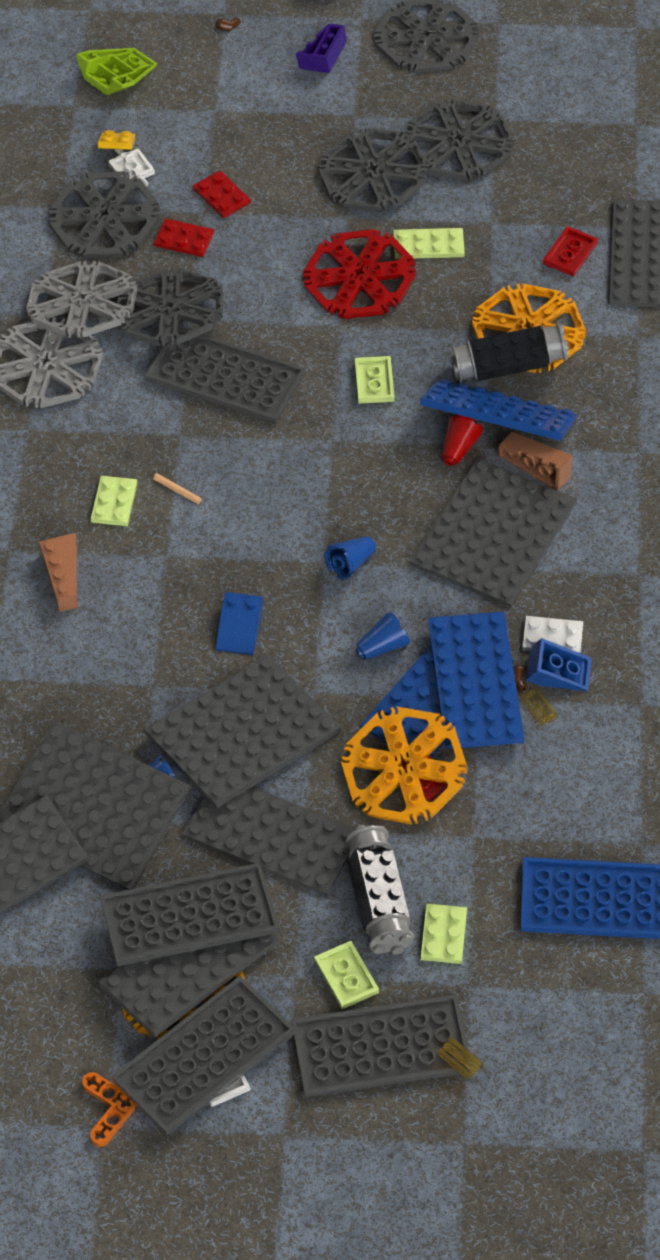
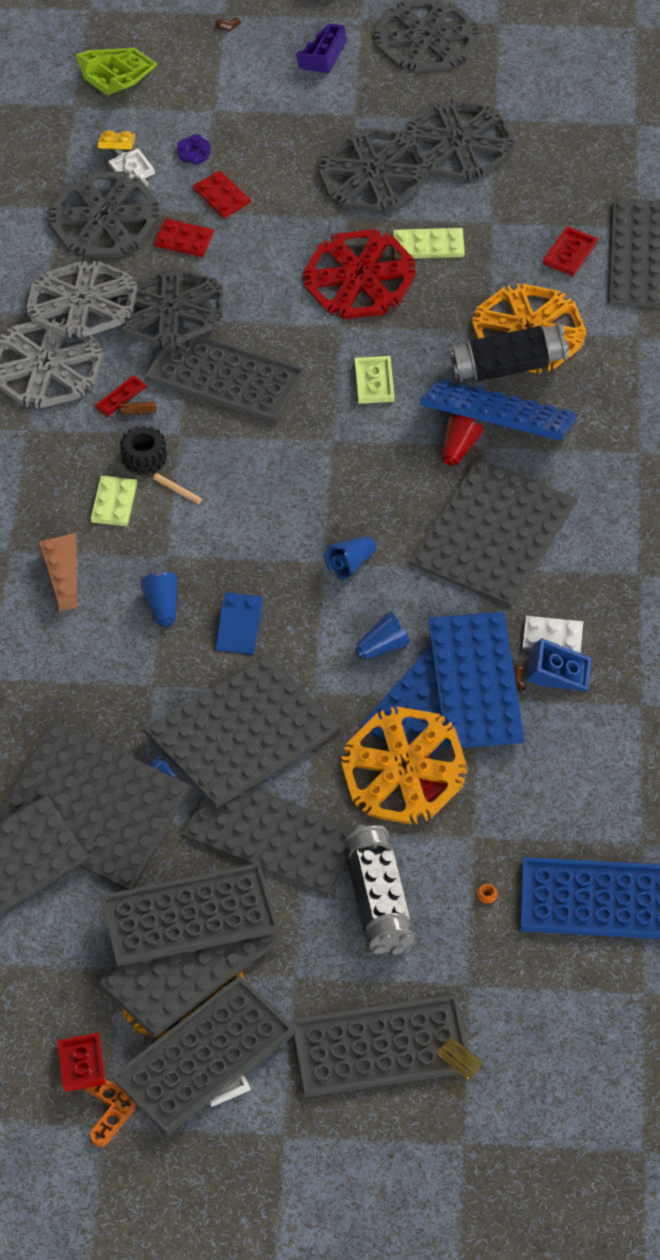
yellowish green plate [314,941,379,1009] -> none
yellowish green plate [421,904,467,964] -> none
nougat wedge [498,432,573,491] -> none
clear yellow tile [520,688,558,726] -> none
none -> red plate [57,1032,106,1092]
none -> red tile [95,375,146,417]
none -> dark orange axle [120,401,157,415]
none -> black tyre [120,426,167,475]
none -> blue cone [140,572,178,627]
none -> dark purple plate [177,134,211,164]
none -> orange plate [477,884,498,904]

